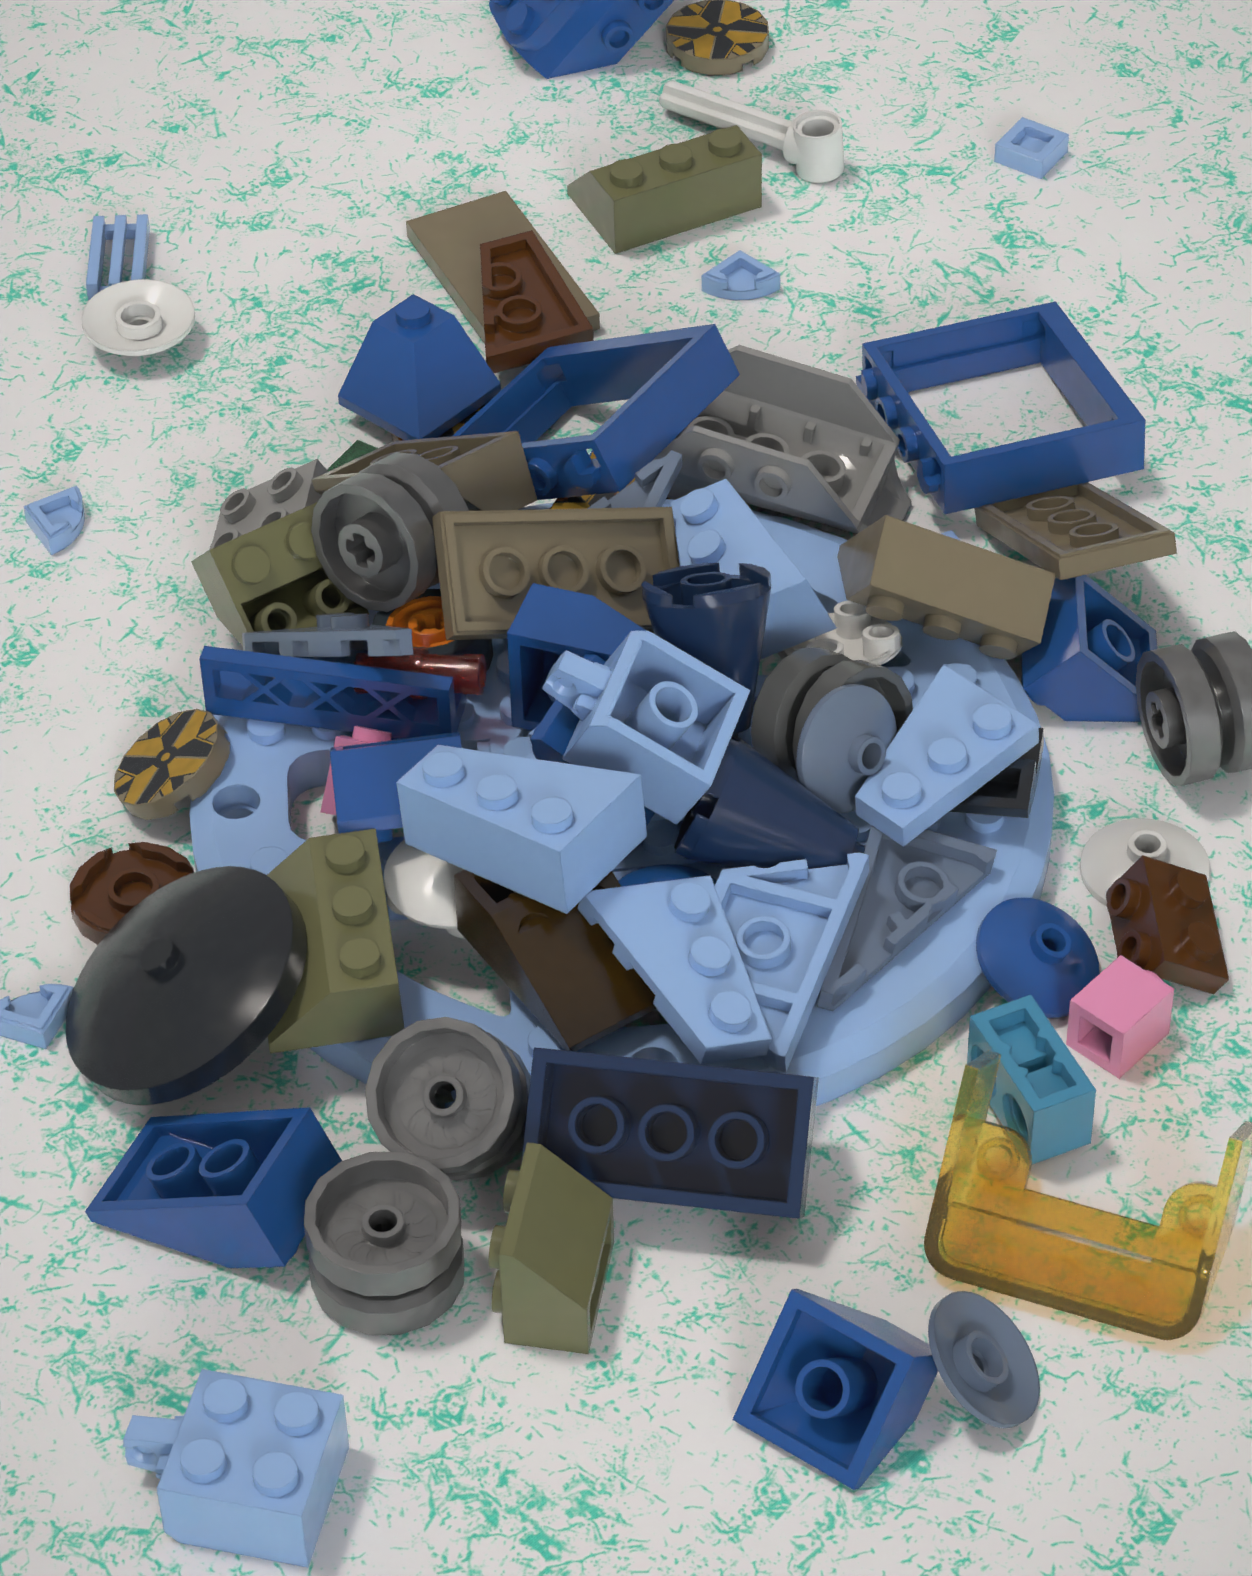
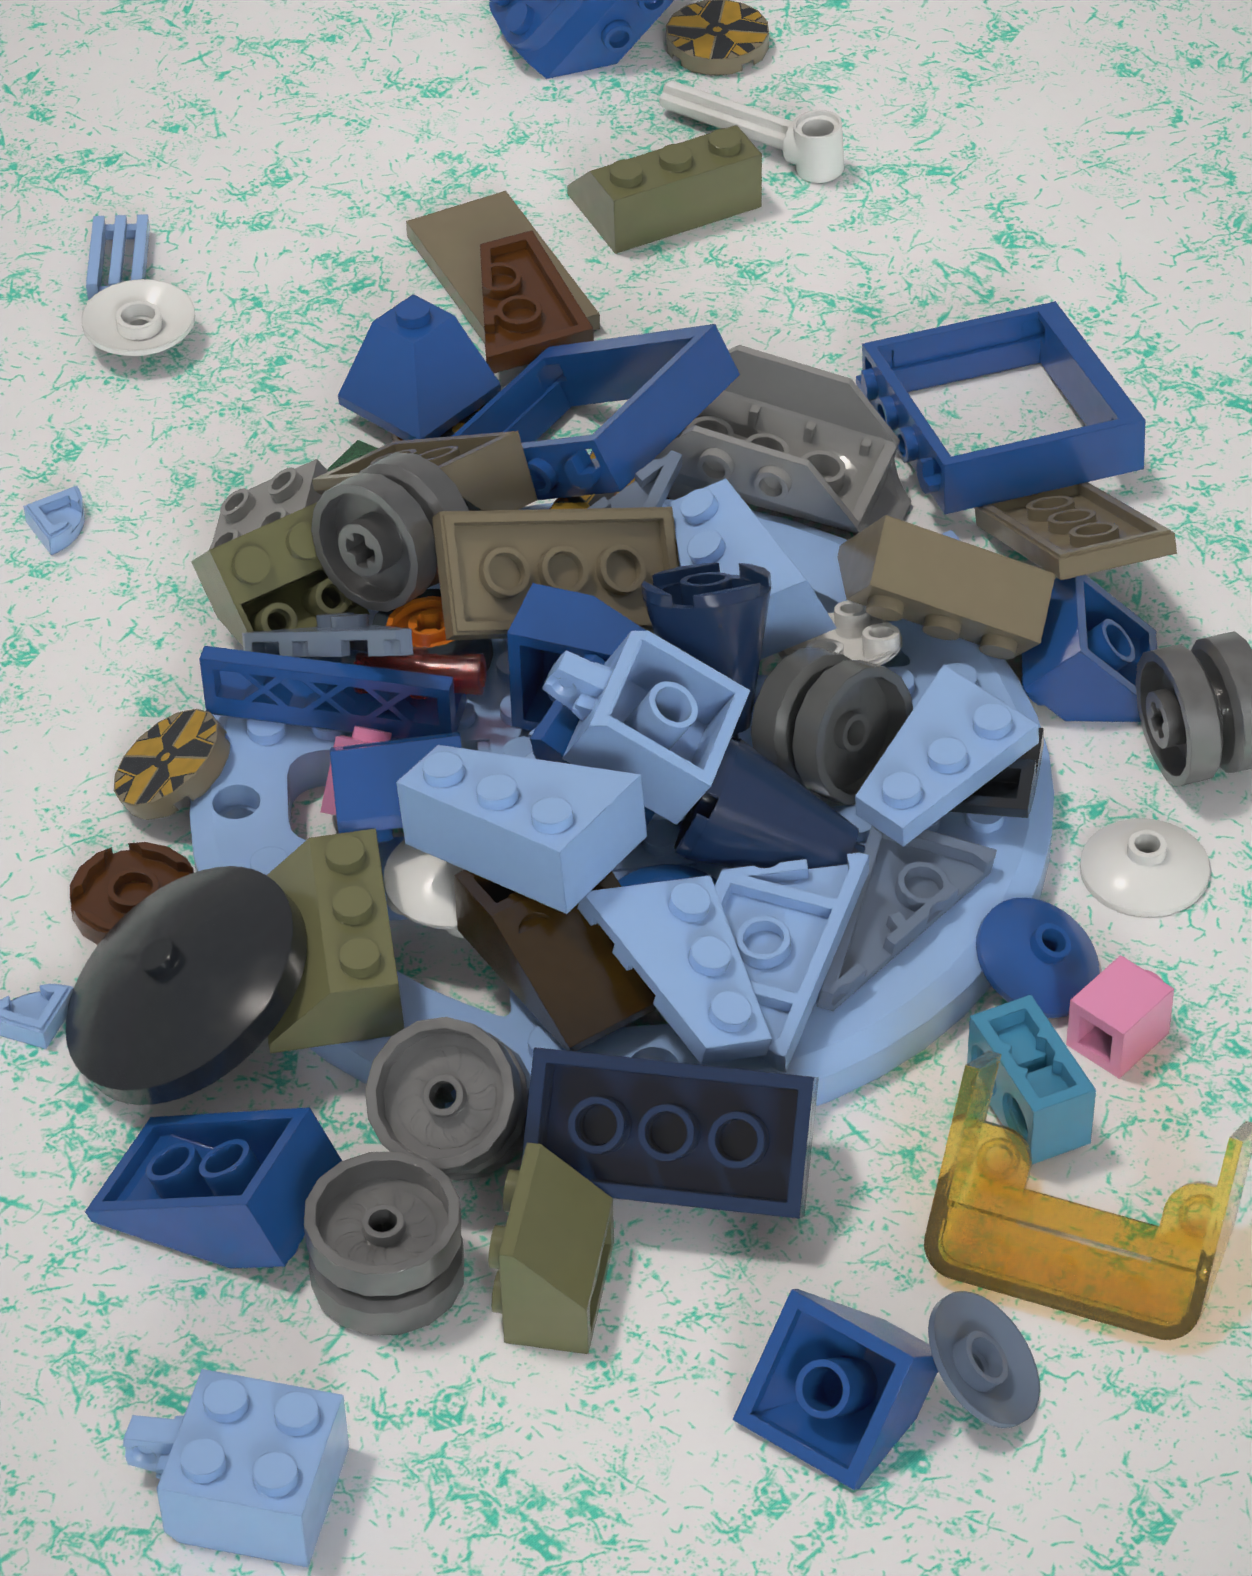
light blue tile [702,250,780,300] -> none
sand blue dish [796,684,897,813] -> none
light blue tile [994,117,1069,179] -> none
reddish brown bracket [1106,855,1229,994] -> none

